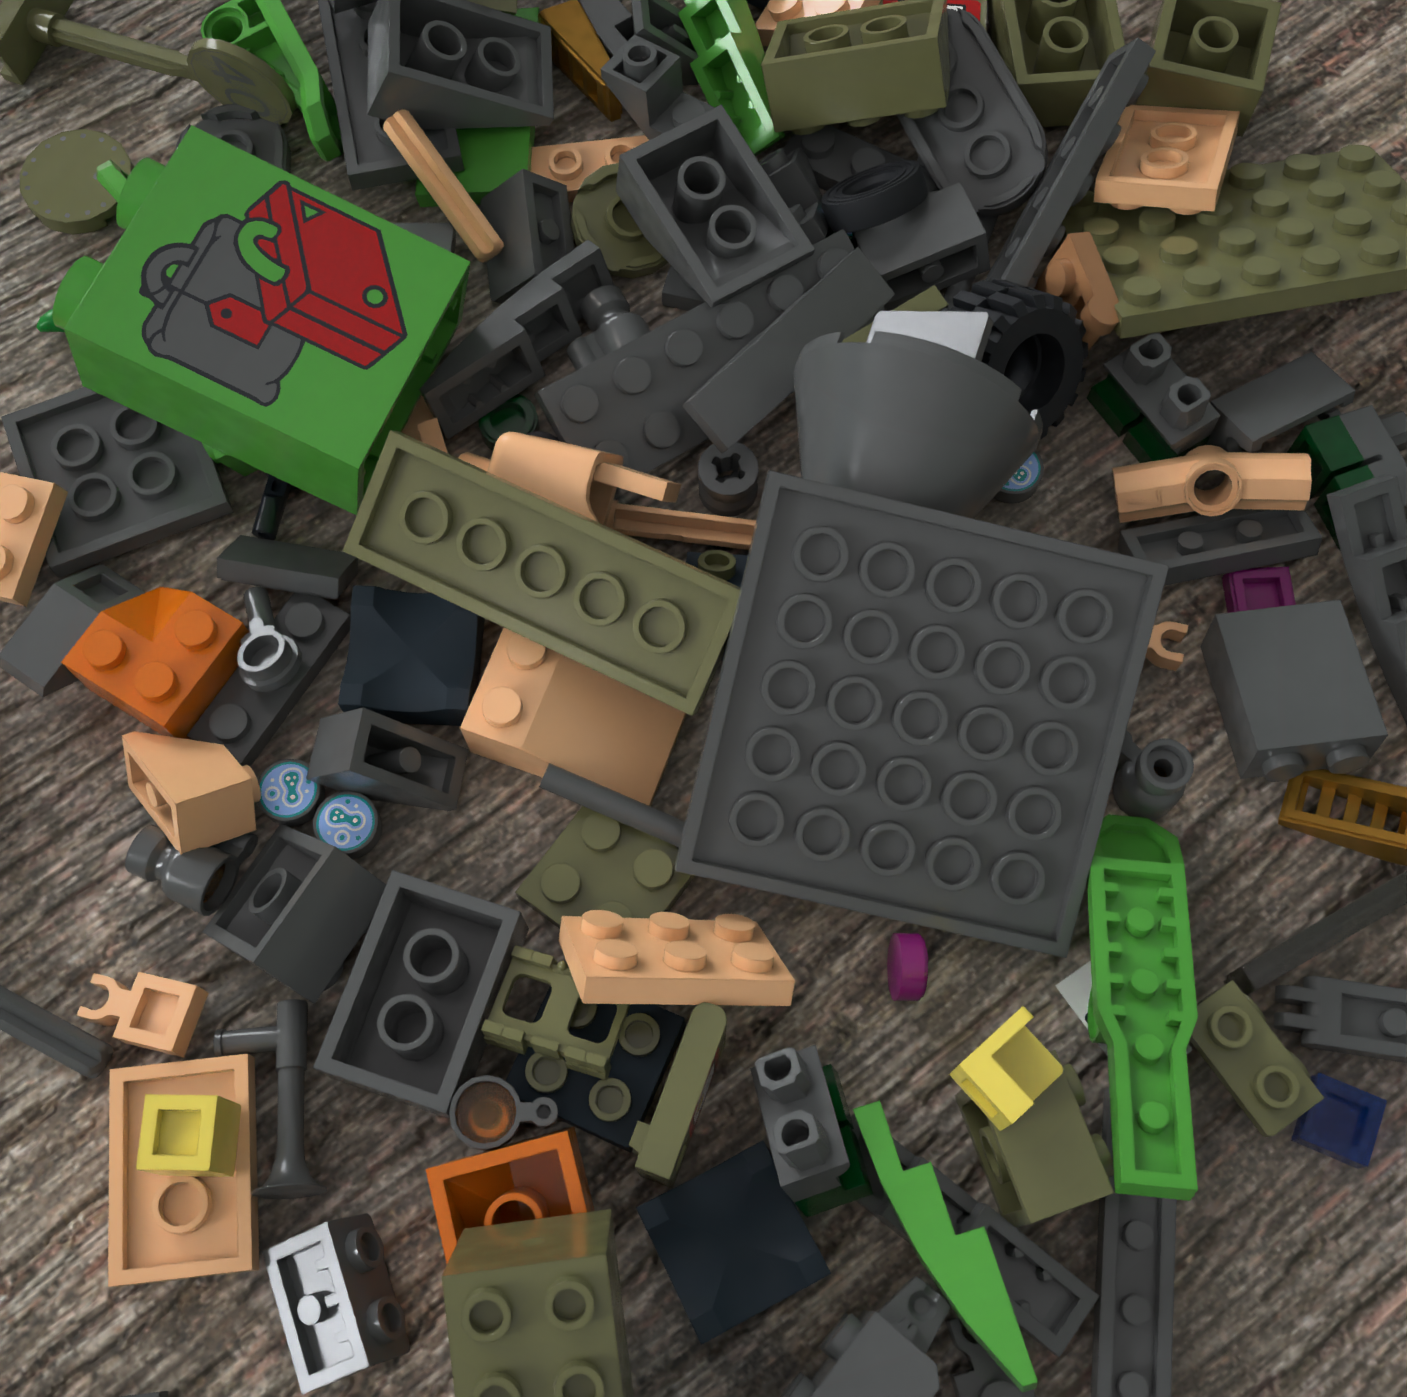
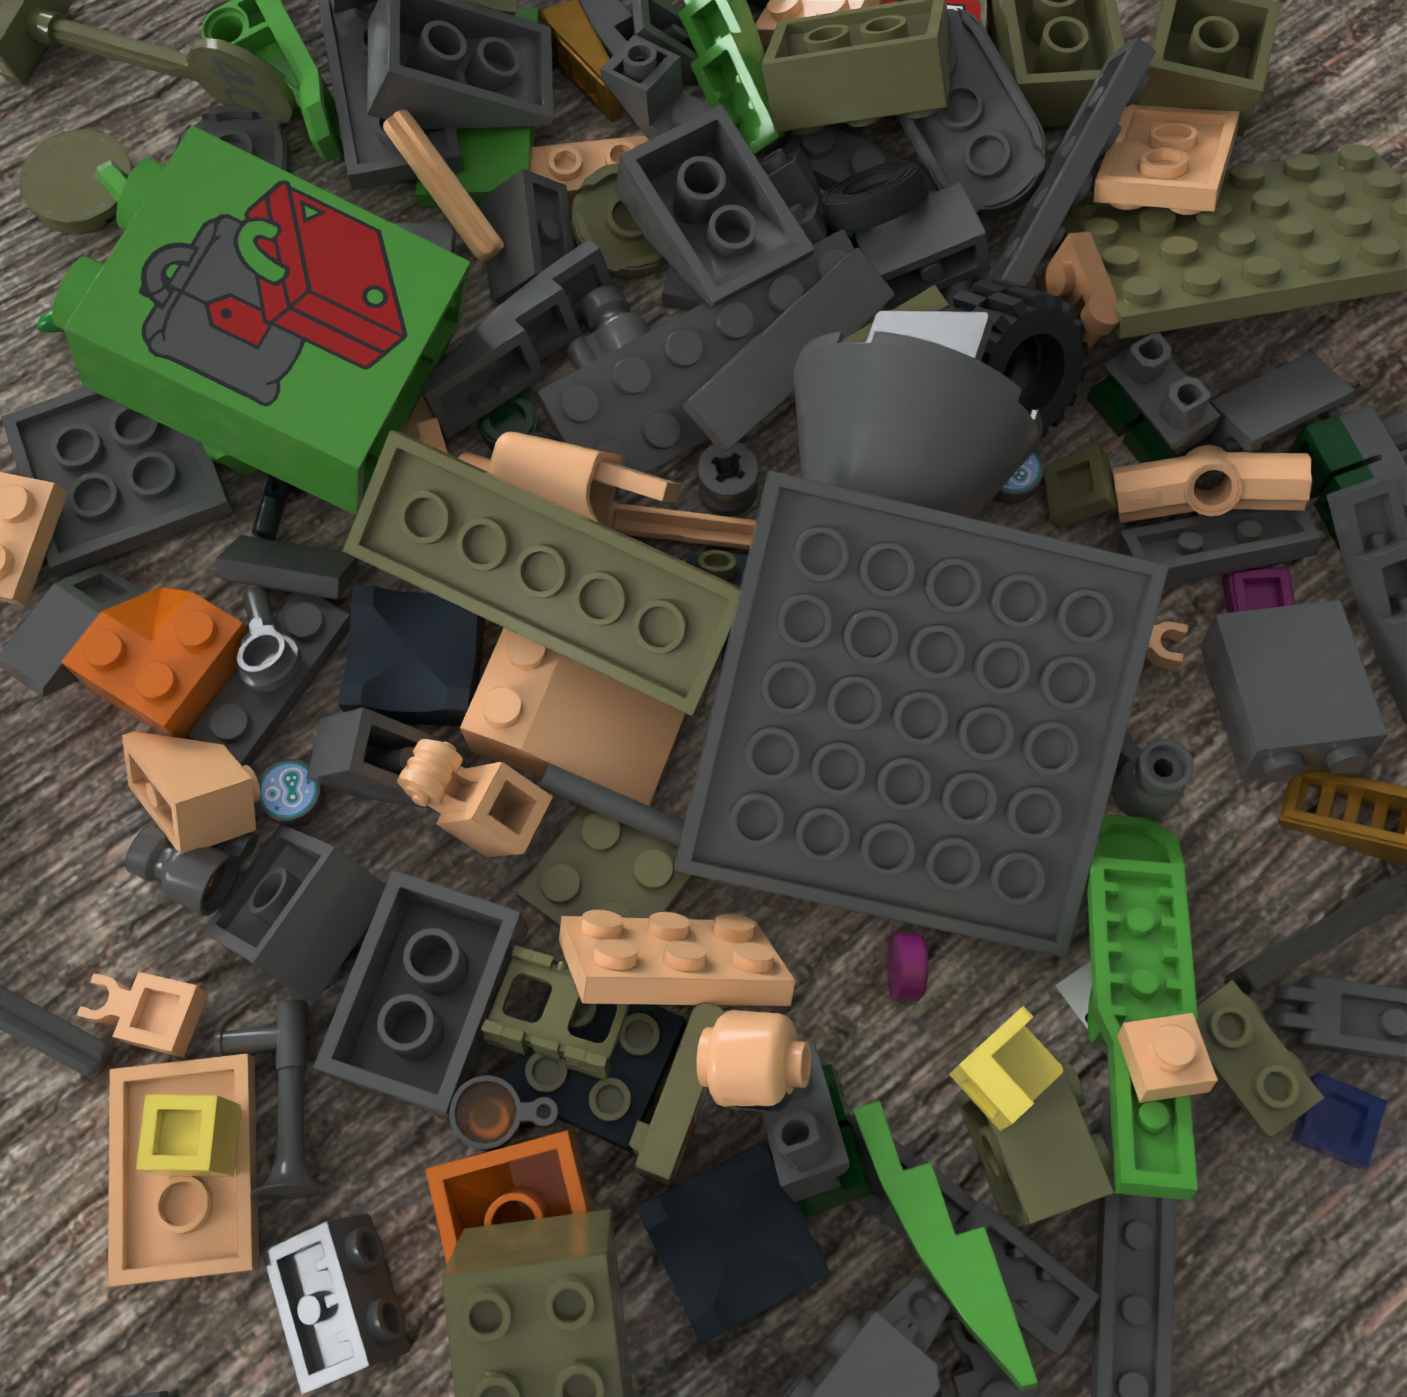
tile [313,791,382,859] -> none
none -> light nougat brick [397,739,553,858]
none -> light nougat head [697,1010,811,1112]
none -> olive plate [1044,445,1117,528]
none -> light nougat plate [1117,1013,1218,1103]

